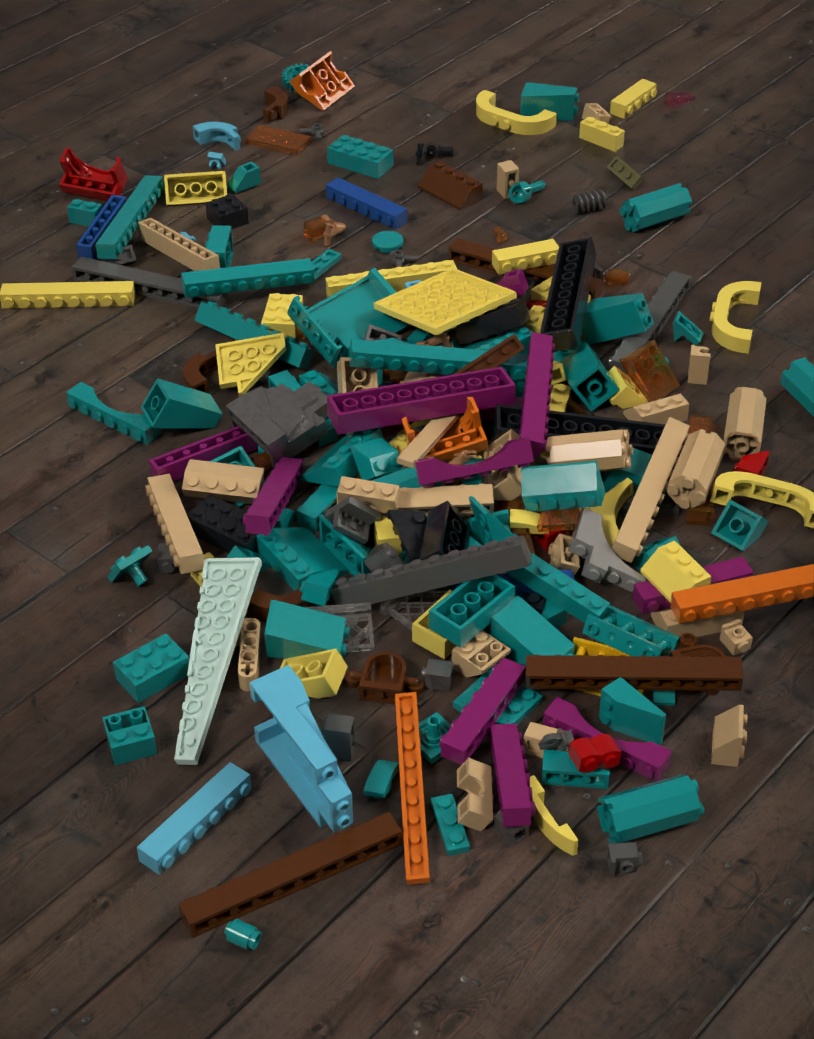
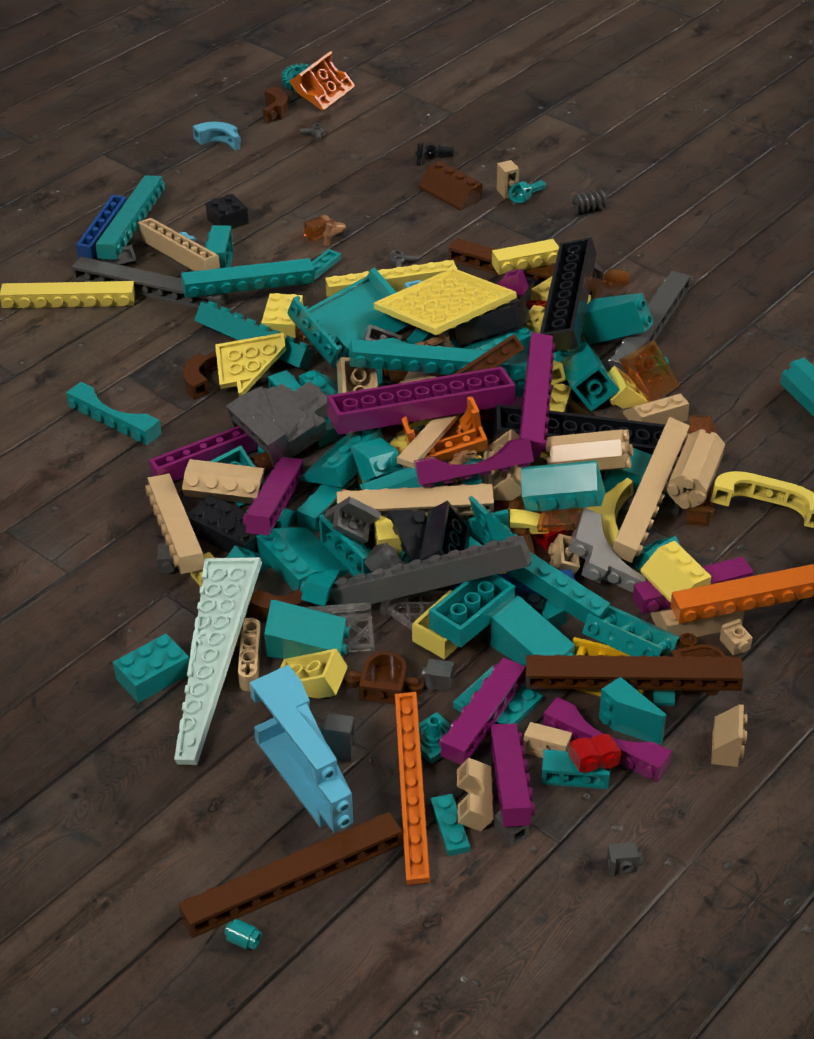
red piece [59,148,128,201] -> none
teal slope [67,199,104,226] -> none
teal slope [102,706,157,765] -> none
teal plate [107,545,153,587] -> none
medium azure brick [137,762,252,875] -> none
teal slope [141,378,223,428] -> none
light yellow slope [164,171,227,206] -> none
medium azure tile [207,152,226,170] -> none
teal slope [227,161,261,193] -> none
clear orange tile [245,125,311,155] -> none
blue brick [326,177,408,230] -> none
teal brick [327,135,394,179] -> none
tan arch [337,476,400,513] -> none
teal slope [363,760,399,798] -> none
teal tile [372,231,403,253] -> none
tan slope [452,630,511,678] -> none
light yellow arch [476,90,557,135] -> none
clear orange arm [494,227,508,244] -> none
teal slope [520,82,579,121] -> none
light yellow slope [530,775,578,856] -> none
dark grey piece [538,728,574,751] -> none
light yellow brick [579,117,625,152] -> none
tan hinge [582,103,612,124] -> none
teal brick [597,774,704,844] -> none
olive plate [607,155,644,191] -> none
light yellow brick [610,79,657,119] -> none
teal brick [619,183,692,232] -> none
clear pink slope [664,91,695,108] -> none
teal slope [673,311,704,346] -> none
tan hinge [687,345,710,385] -> none
light yellow arch [710,281,761,354] -> none
teal slope [711,499,769,551] -> none
tan brick [723,387,767,461] -> none
red slope [733,451,770,476] -> none

